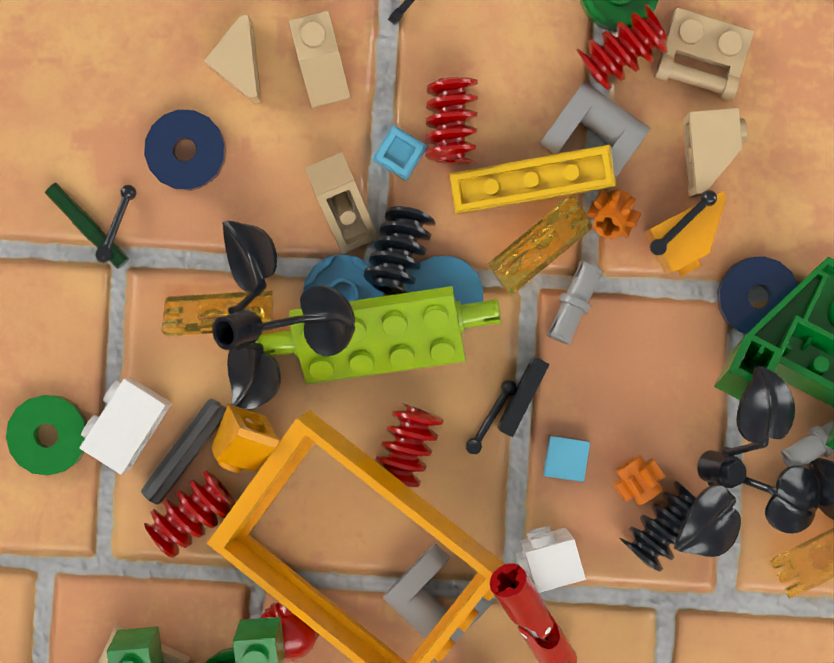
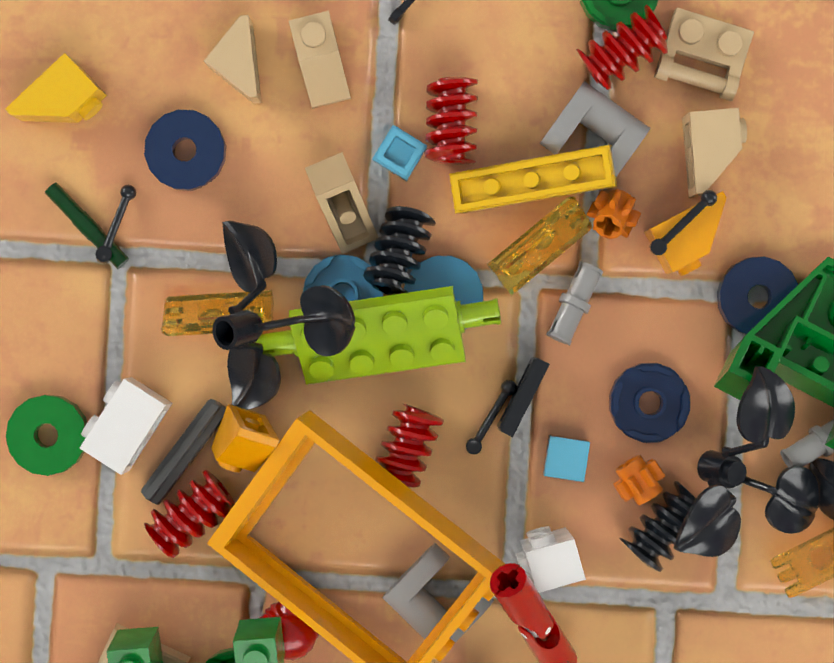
none -> yellow slope [5,53,107,123]
none -> dark blue tile [609,363,690,443]

